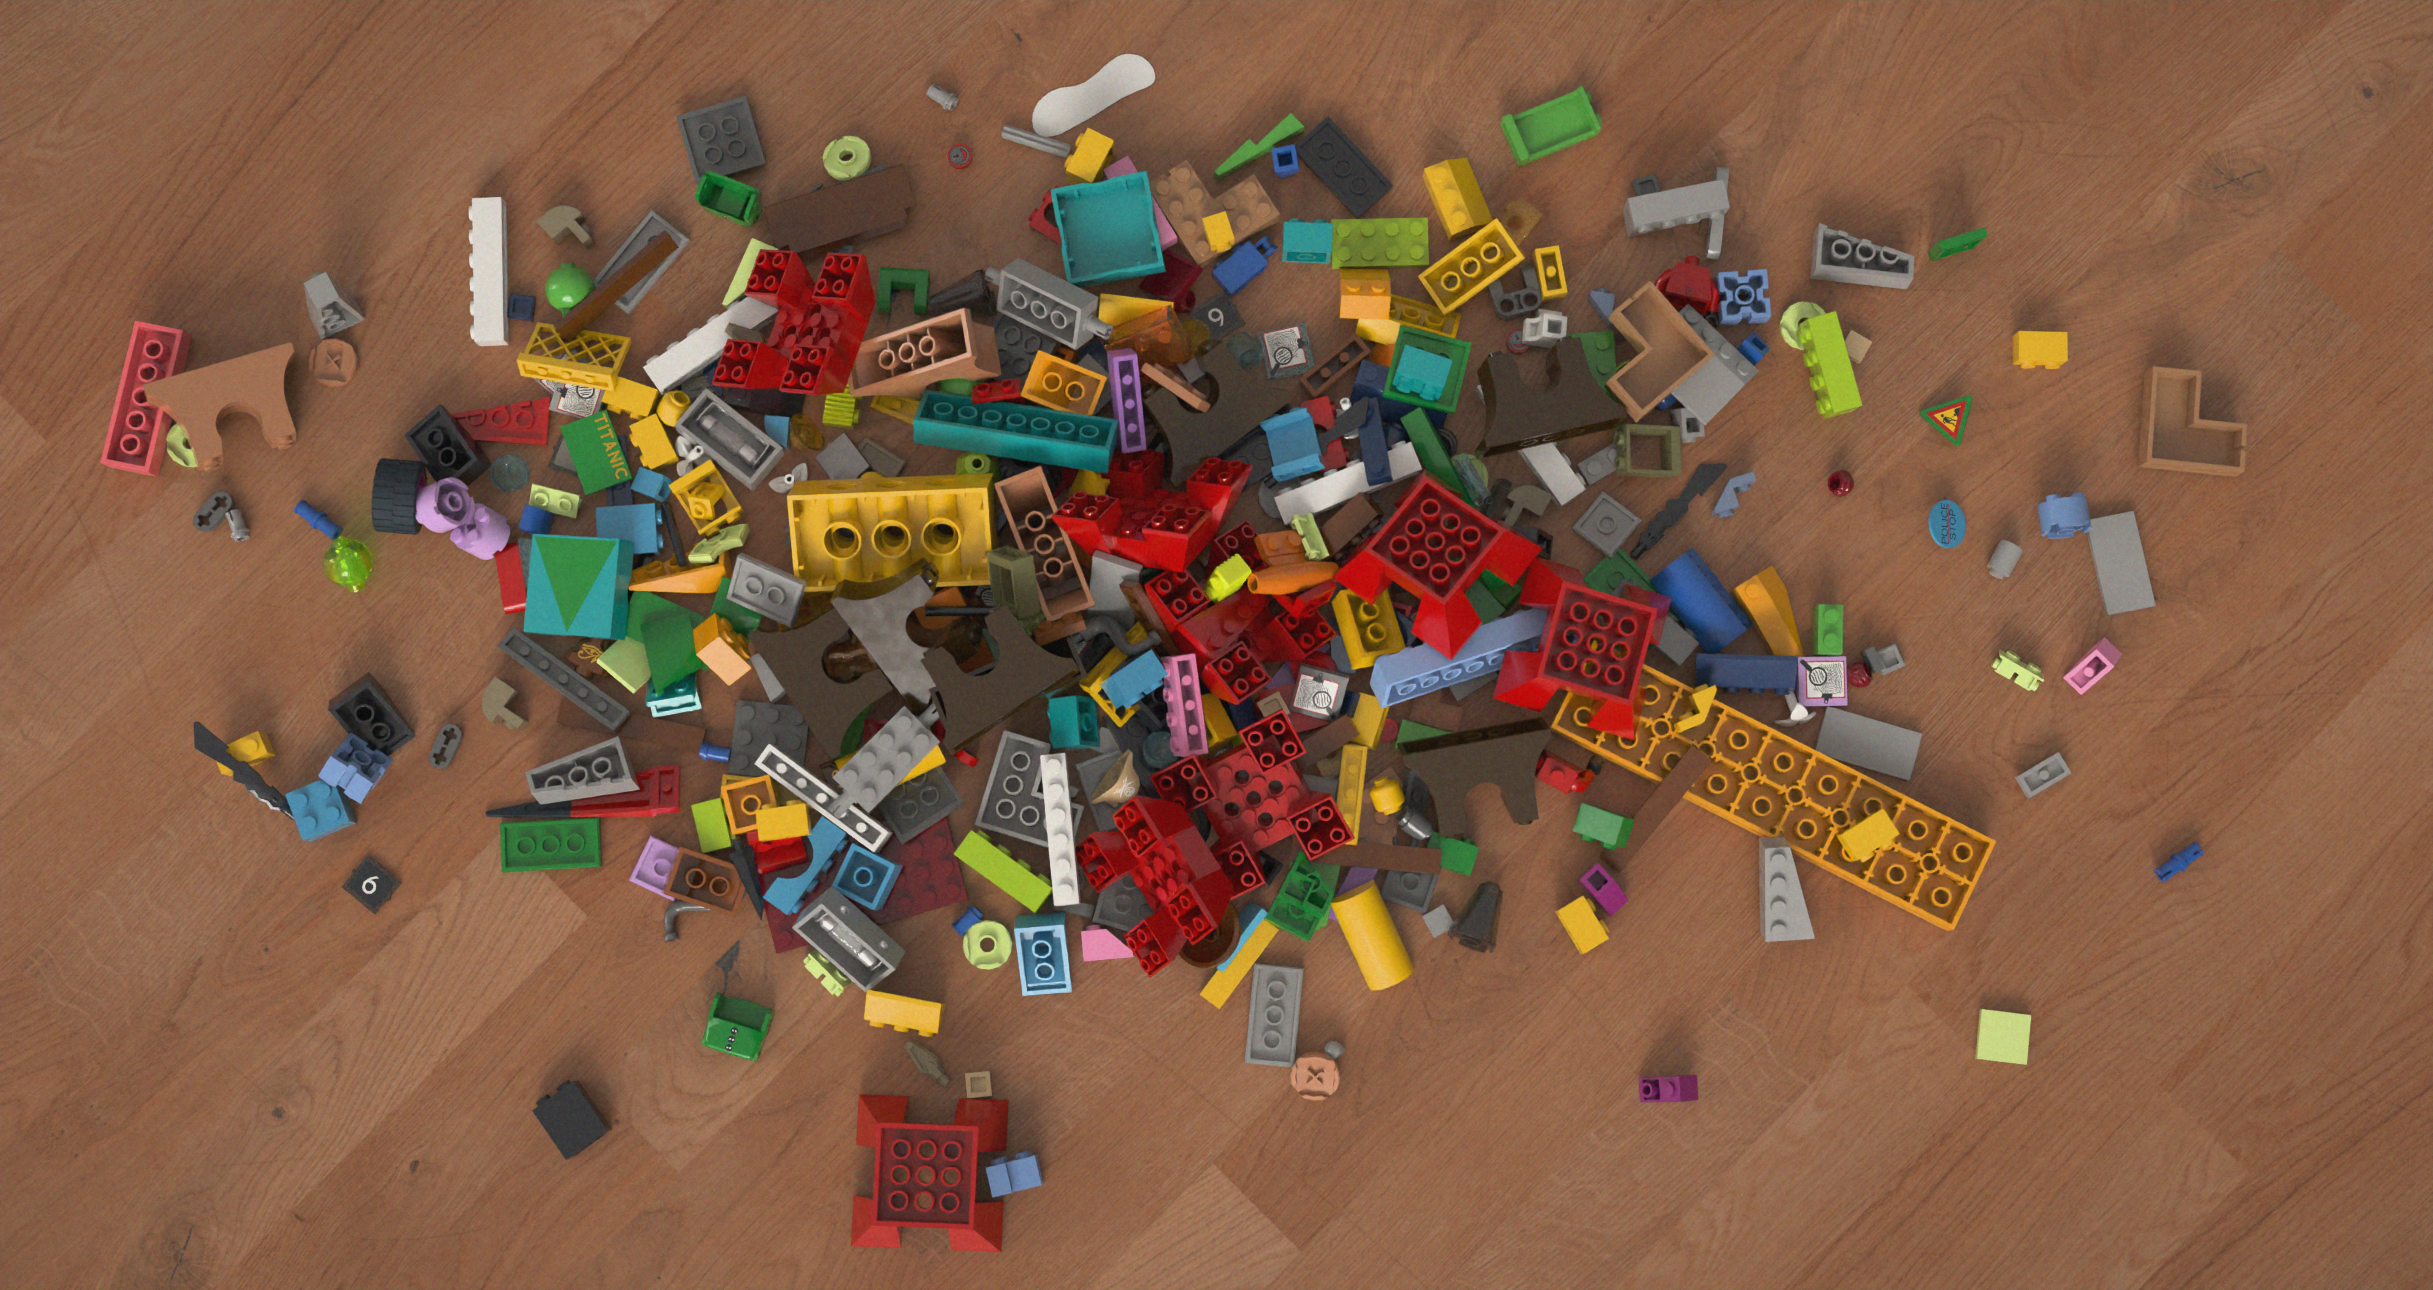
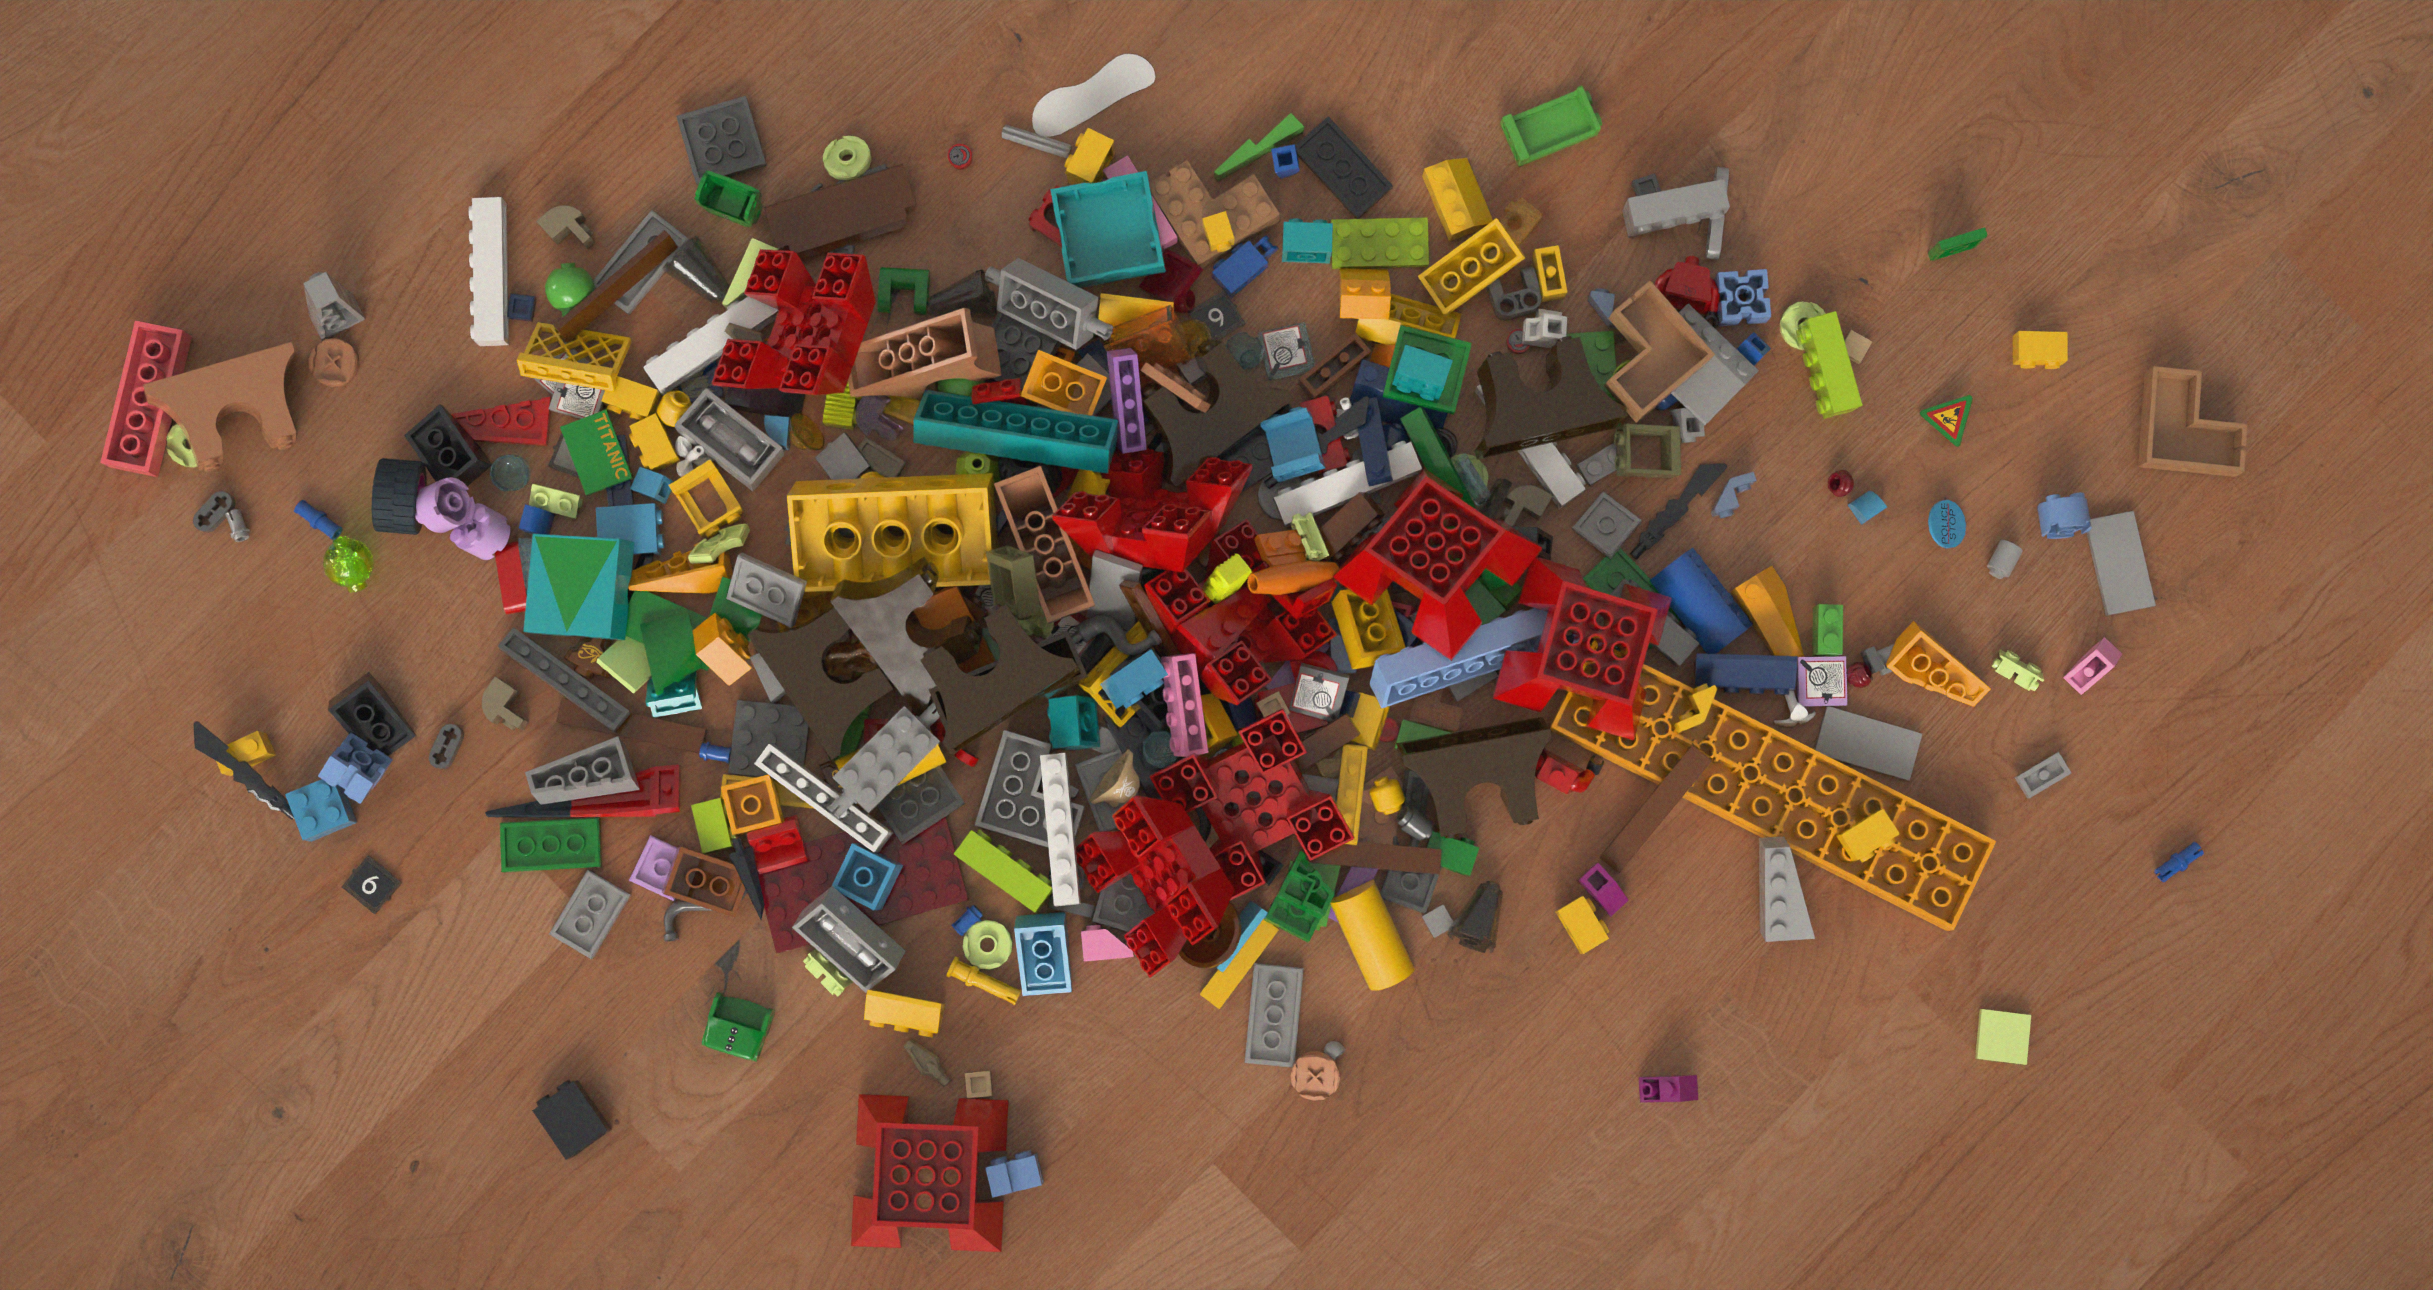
black bar [661,502,688,567] -> none
yellow bracket [688,482,725,520] -> none
yellow brick [755,800,812,842] -> none
dark azure arch [763,816,849,915] -> none
white plant [769,463,809,494] -> none
black bar [925,606,994,616] -> none
light grey pin [926,83,959,111] -> none
dark orange plate [1033,612,1087,646] -> none
brick [1572,803,1635,850] -> none
light grey wedge [1810,223,1915,289] -> none
none -> light grey tile [549,870,631,959]
none -> clear smoke cone [662,236,730,303]
none -> brick [856,395,903,441]
none -> yellow pin [946,956,1022,1005]
none -> dark azure brick [1848,491,1887,525]
none -> light orange wedge [1886,621,1991,707]

